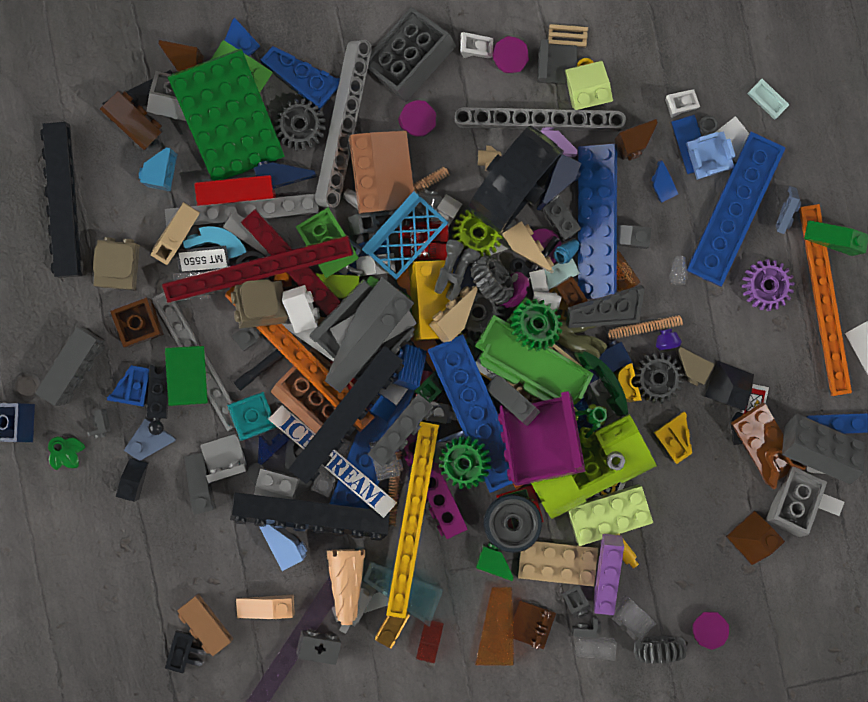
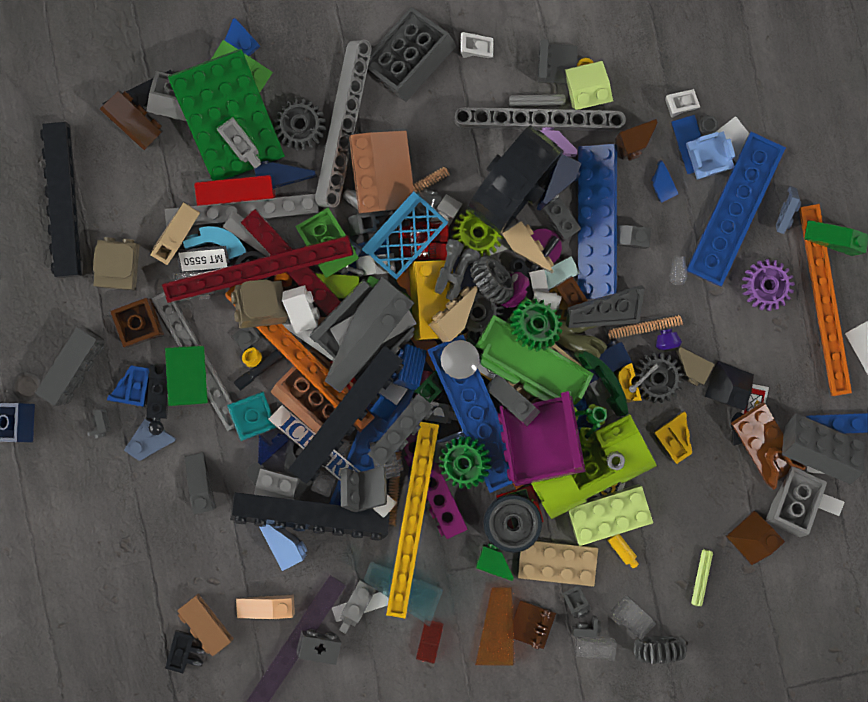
green plate [48,436,85,470] -> none
black slope [116,458,149,502] -> none
dark azure slope [139,147,177,191] -> none
reddish brown slope [158,40,204,72] -> none
light grey bracket [201,434,248,483] -> none
blue wing [260,46,340,111] -> none
light nougat cone [327,549,365,625] -> none
pearl gold brick [374,610,411,649] -> none
magenta hat [398,100,436,137] -> none
tan piece [478,146,501,171] -> none
magenta hat [492,36,529,73] -> none
tan tile [548,24,588,48] -> none
dark azure cone [554,239,580,264] -> none
medium lavender brick [593,534,624,615] -> none
clear orange slope [617,251,640,292] -> none
magenta hat [692,612,729,650] -> none
light aqua tile [747,79,789,120] -> none
none -> light grey hinge [217,117,261,168]
none -> yellow tile [242,347,262,367]
none -> dark grey bracket [340,467,387,512]
none -> light grey dish [441,340,480,379]
none -> light grey axle [509,94,566,107]
none -> light grey hinge [629,363,659,393]
none -> yellowish green axle [691,549,713,606]

